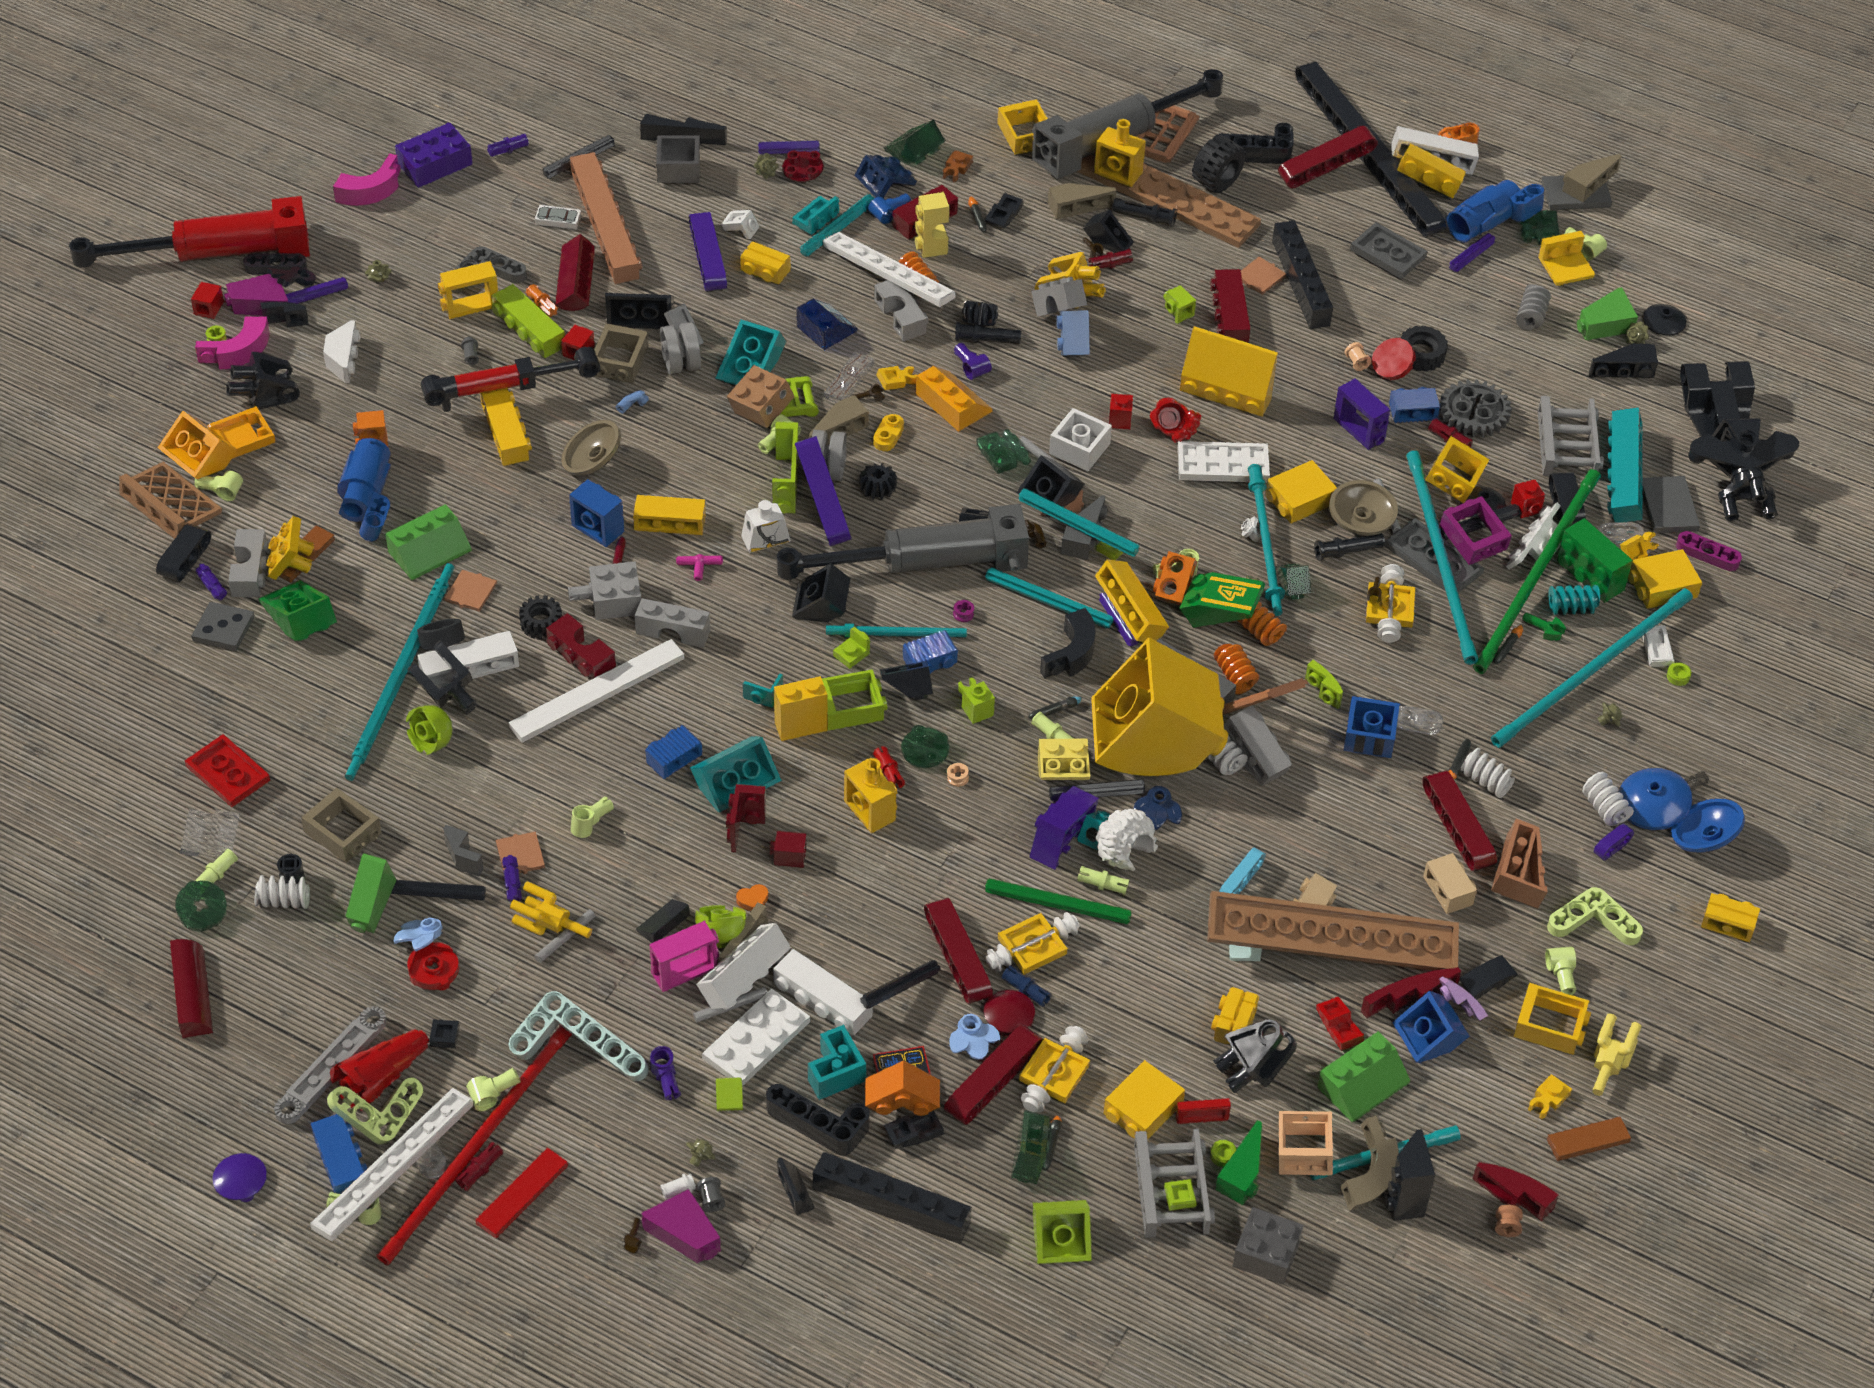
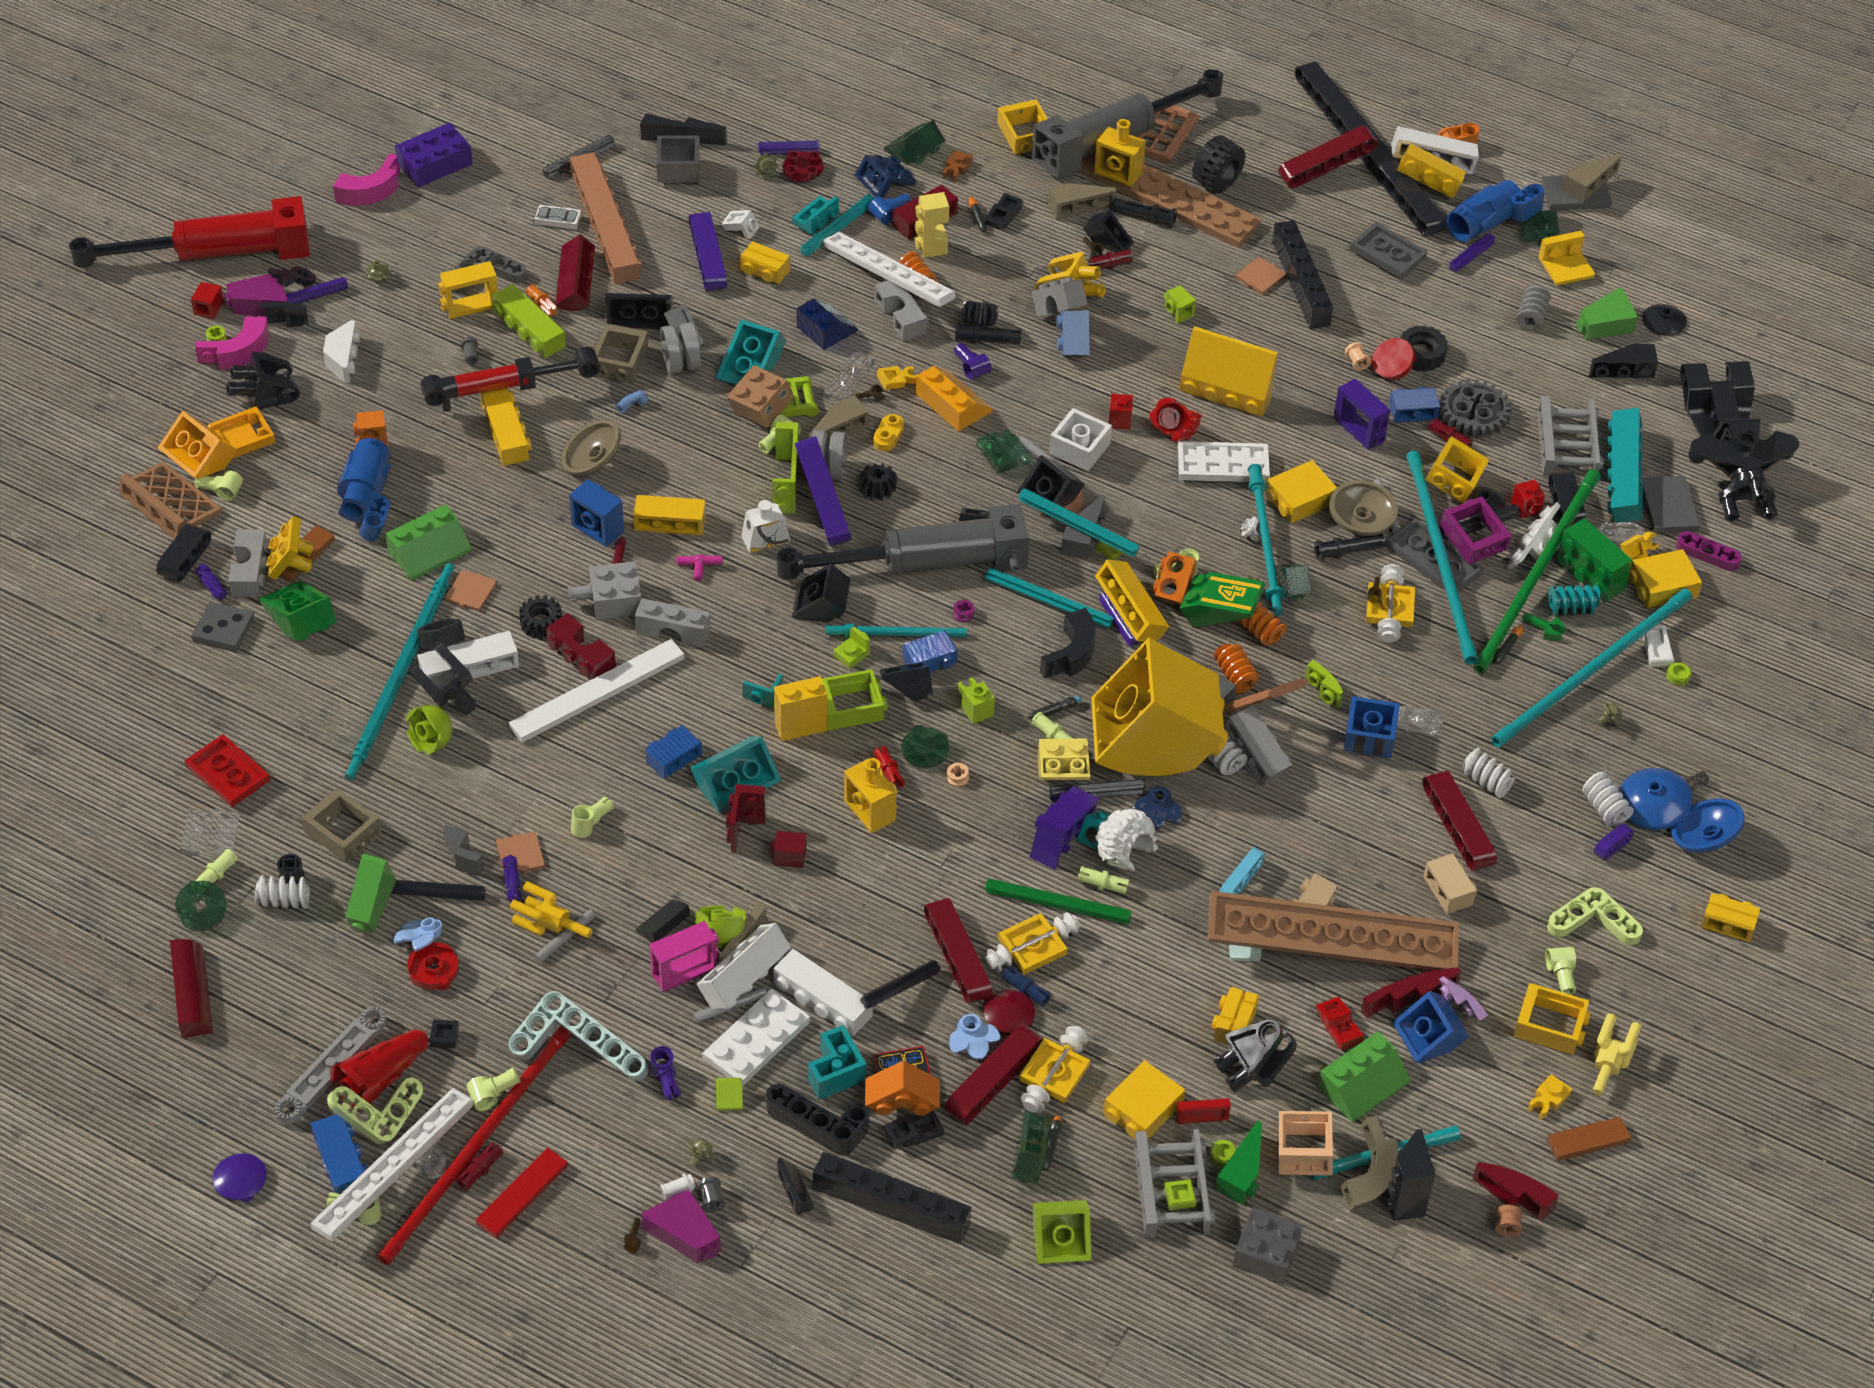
black beam [243,253,307,275] -> none
dark purple axle [487,133,529,157] -> none
red brick [561,324,595,360] -> none
orange tile [736,884,768,911] -> none
dark brown arm [1025,520,1047,549] -> none
dark red brick [1210,269,1251,343] -> none
black beam [1214,122,1294,164] -> none
pearl dark grey piece [1448,738,1471,780] -> none
black slope [1459,955,1518,1000] -> none
nougat wedge [1491,818,1547,909] -> none
yellowish green pin [1564,227,1607,261] -> none
olive plant [1626,321,1649,344] -> none

